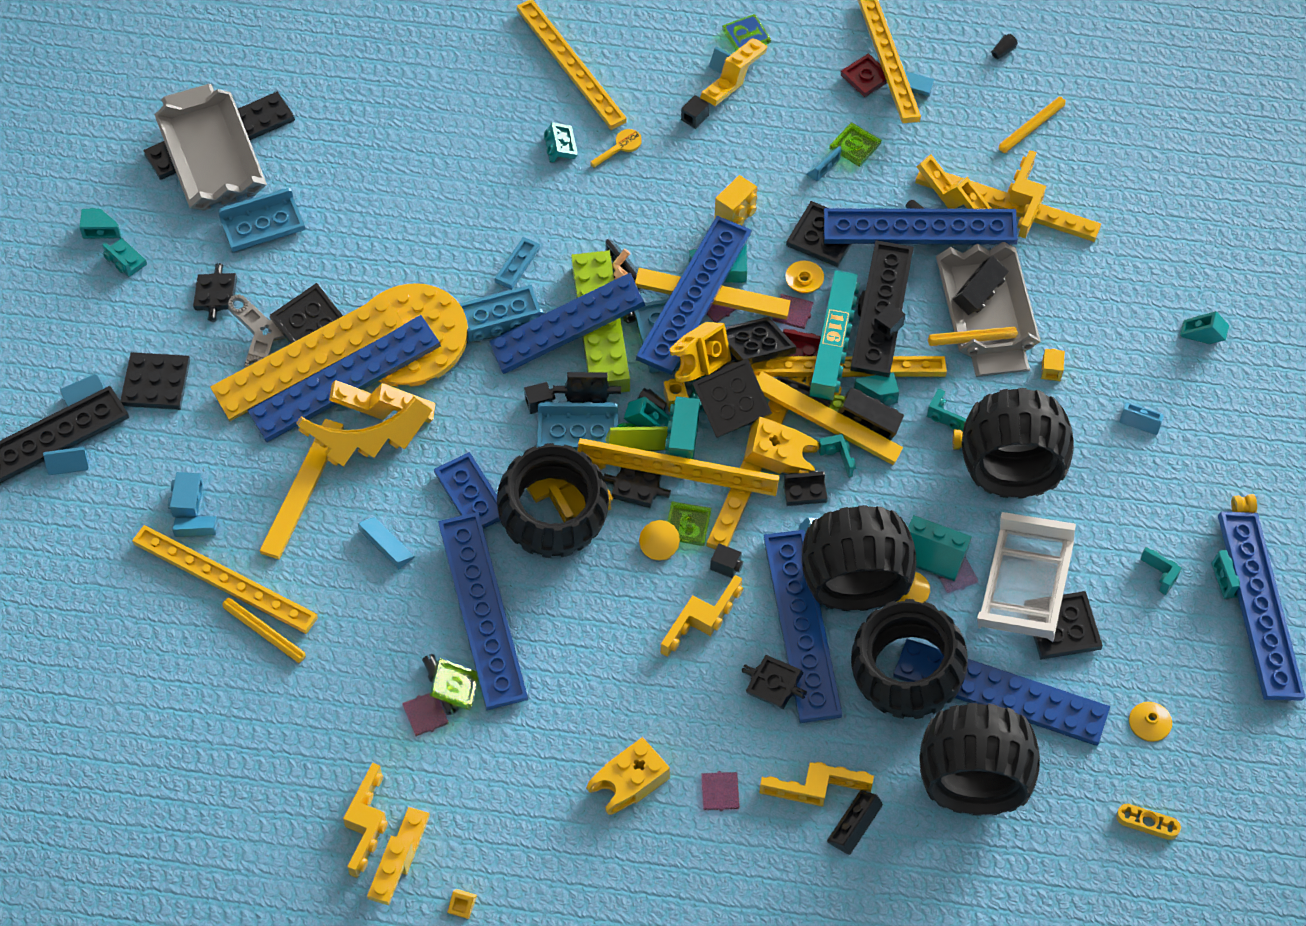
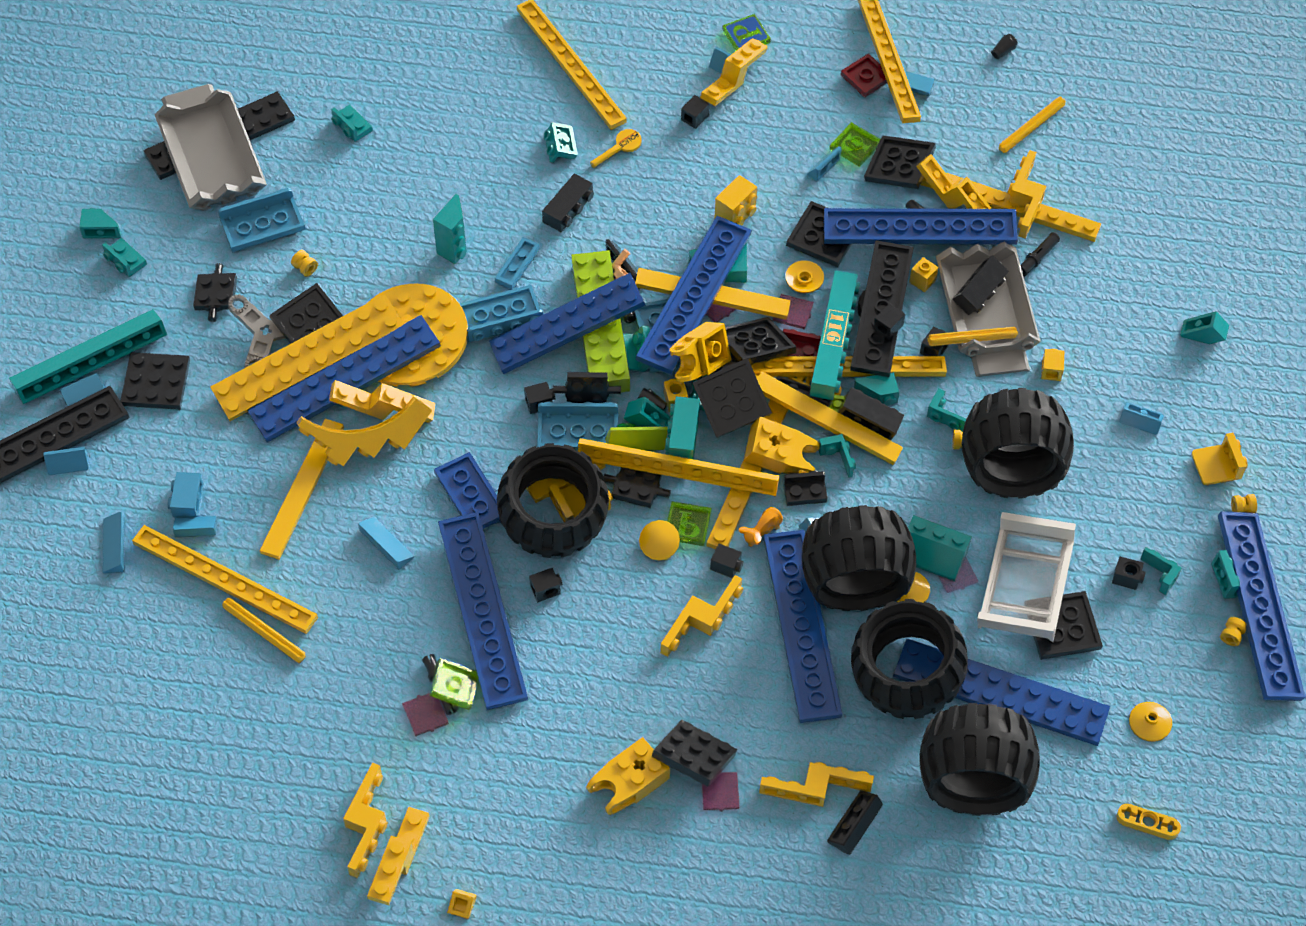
black plate [742,655,807,710] -> none
none -> teal brick [9,309,167,404]
none -> dark azure slope [102,512,124,574]
none -> yellow wheel [291,250,318,277]
none -> teal bracket [331,104,373,142]
none -> teal slope [433,194,467,264]
none -> black brick [529,568,563,603]
none -> black brick [542,173,594,232]
none -> teal bracket [623,325,650,372]
none -> black plate [651,719,737,787]
none -> light orange animal [738,507,783,547]
none -> black plate [864,135,936,189]
none -> yellow brick [909,257,939,293]
none -> black brick [920,326,949,356]
none -> black pin [1020,232,1060,277]
none -> black brick [1112,556,1146,590]
none -> yellow bracket [1191,433,1248,485]
none -> yellow wheel [1220,617,1247,646]

